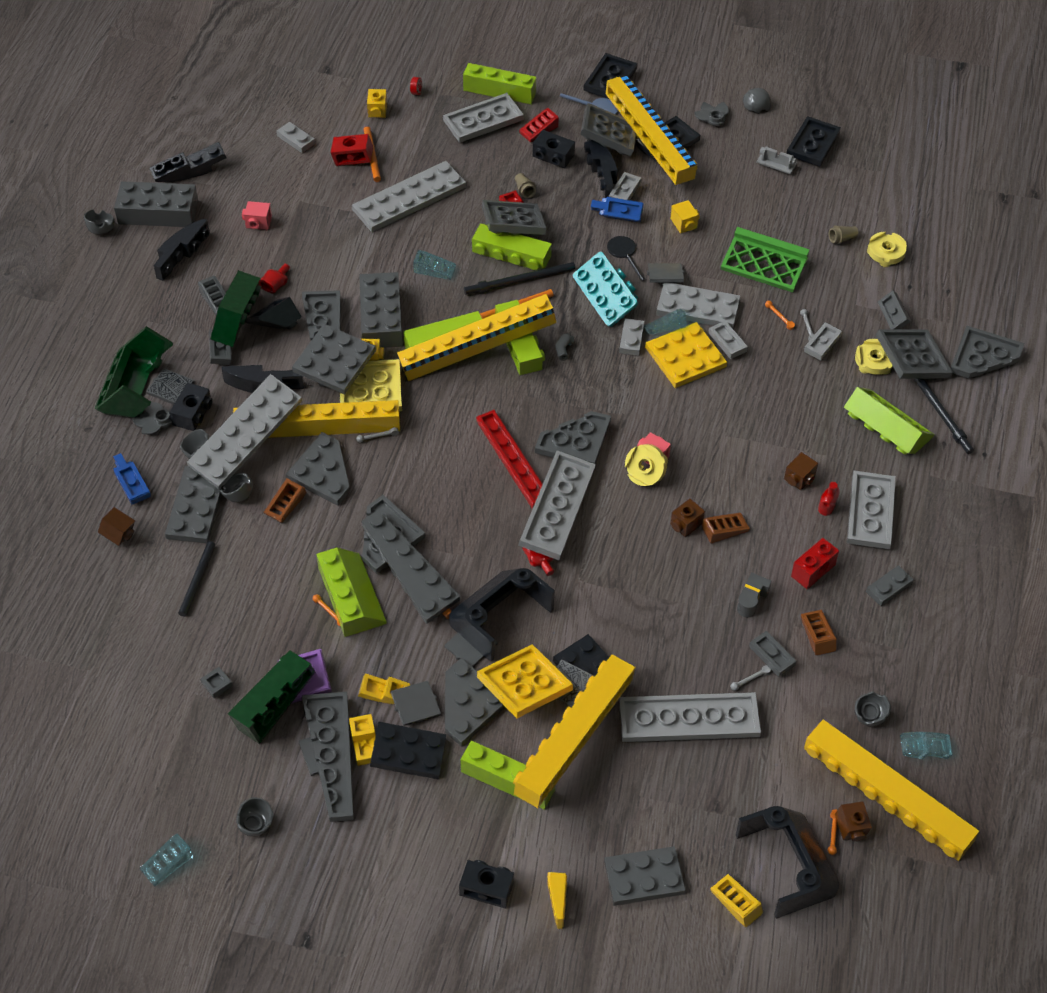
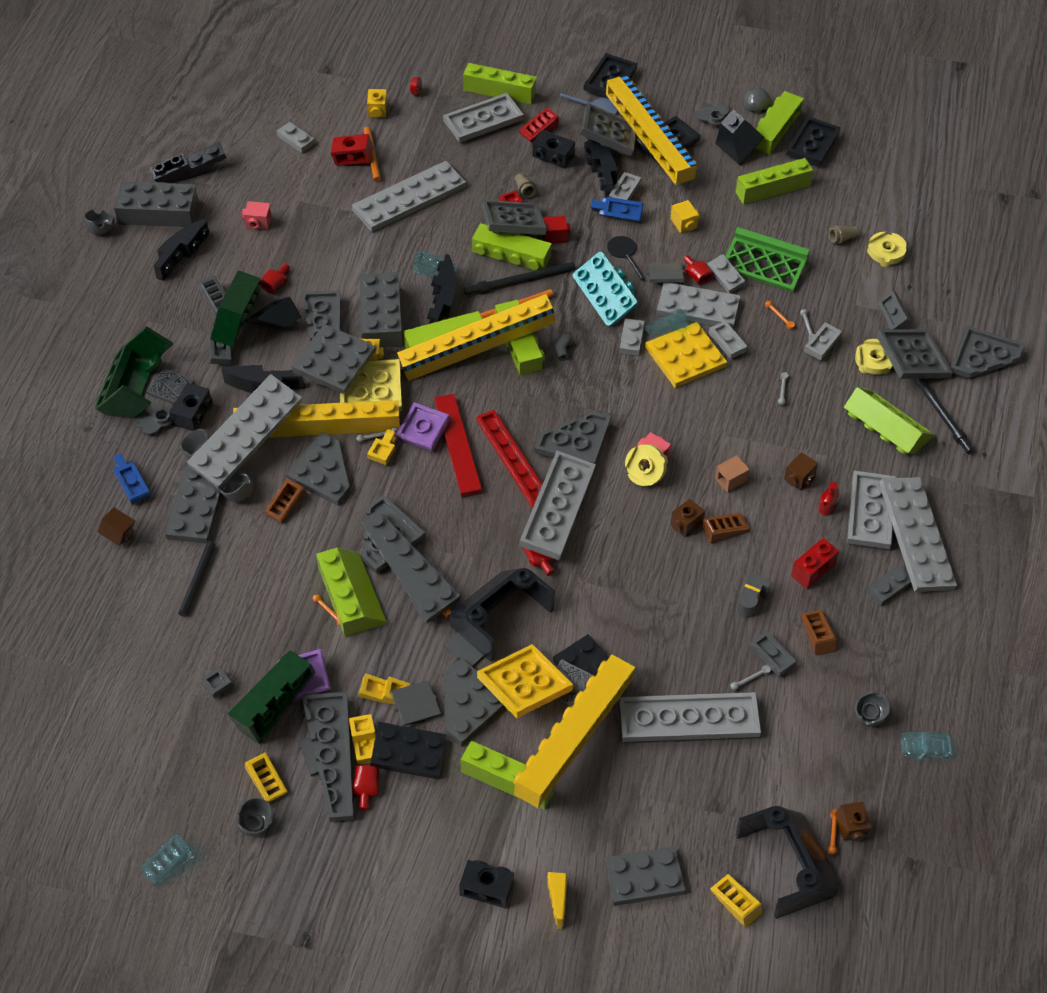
light grey hinge [756,146,797,174] -> none
yellow brick [804,719,979,861] -> none
none -> yellow slope [245,752,288,803]
none -> red piece [352,766,380,811]
none -> yellow plate [367,429,396,465]
none -> medium lavender plate [395,402,451,452]
none -> black slope [427,254,456,324]
none -> red tile [434,394,482,497]
none -> red brick [543,216,571,244]
none -> red piece [683,255,714,285]
none -> light grey plate [707,254,745,294]
none -> black slope [715,109,765,165]
none -> nougat brick [715,455,750,493]
none -> lime brick [736,158,813,205]
none -> lime brick [755,91,804,155]
none -> light grey hinge [778,372,789,406]
none -> light grey plate [879,477,957,592]

